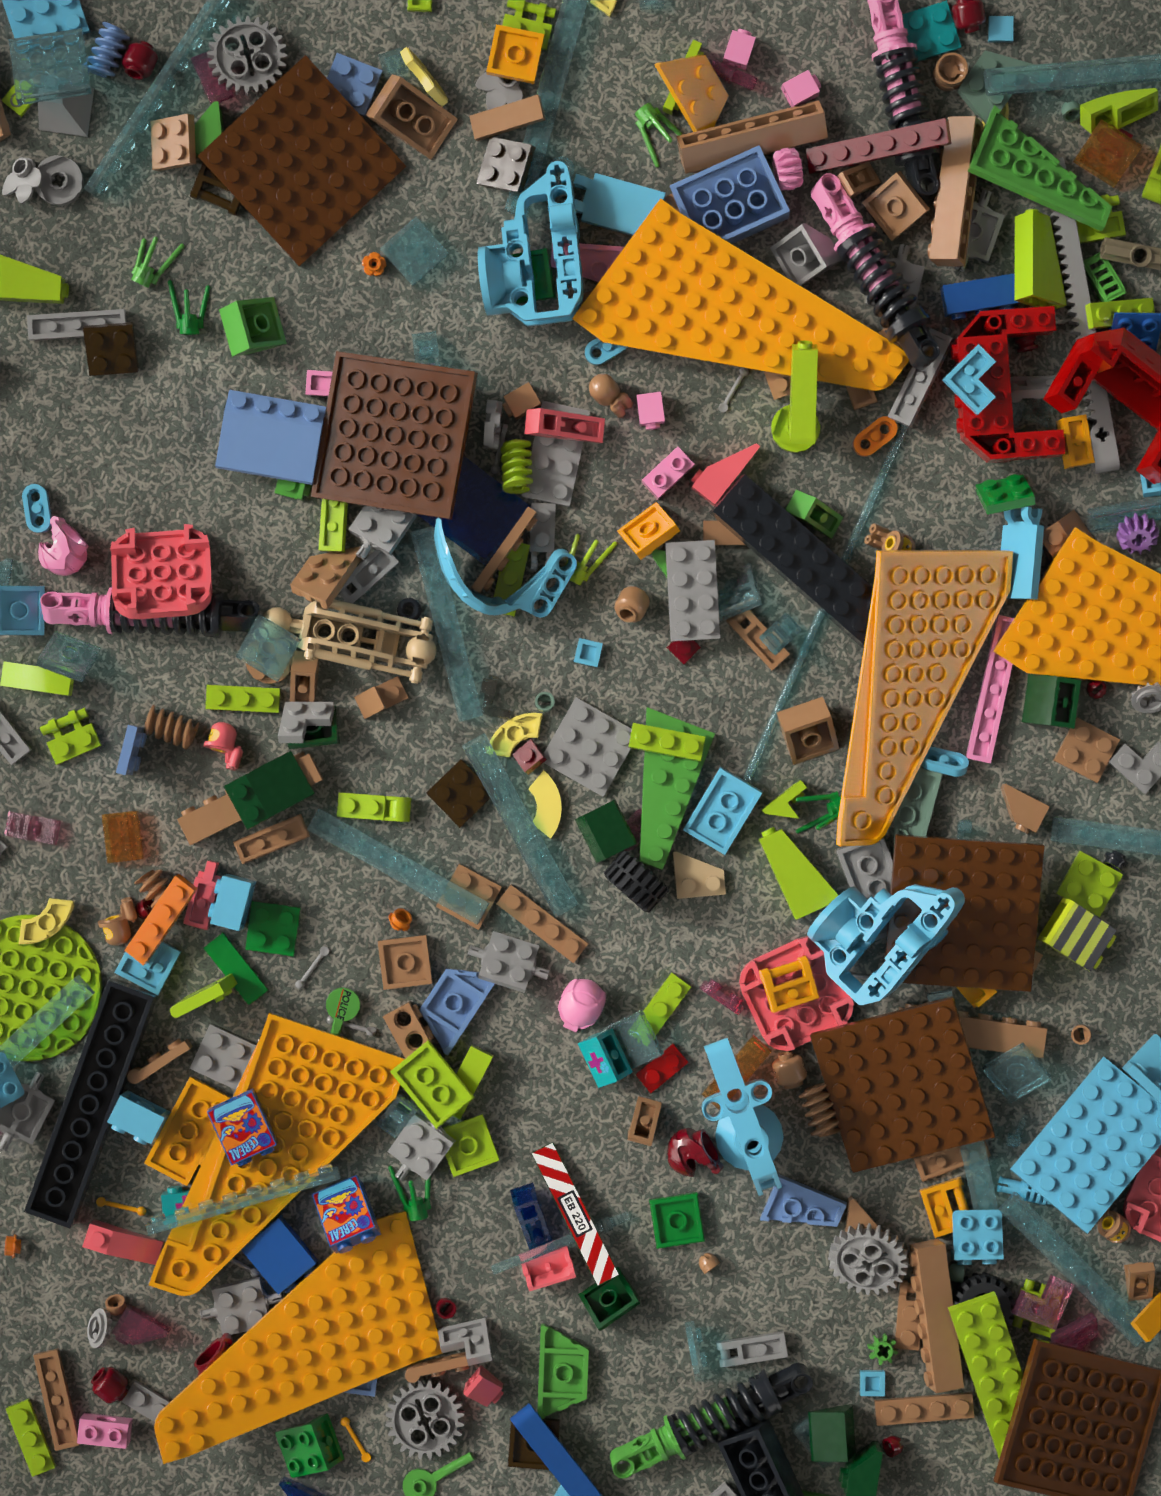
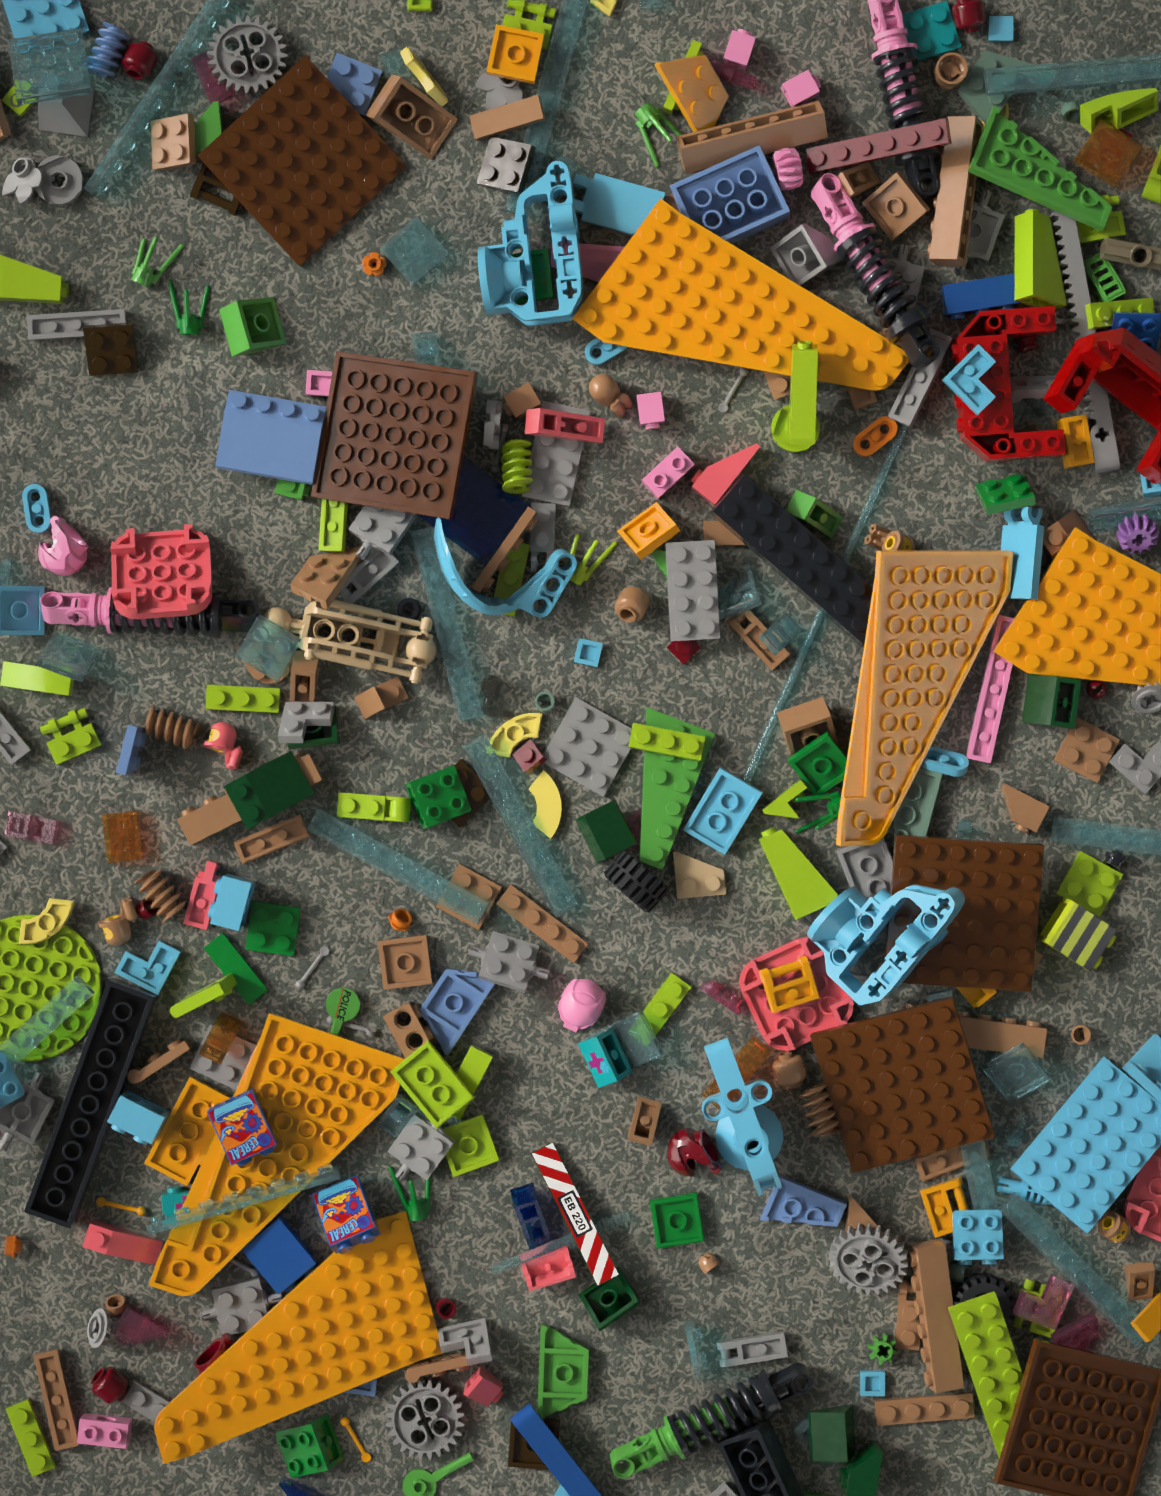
orange plate [124,874,198,965] -> none
red plate [635,1043,689,1093] -> none
dark red hinge [882,1436,904,1457] -> none
none -> clear orange slope [199,1012,243,1065]
none -> green bracket [405,766,471,830]
none -> green plate [787,731,847,795]

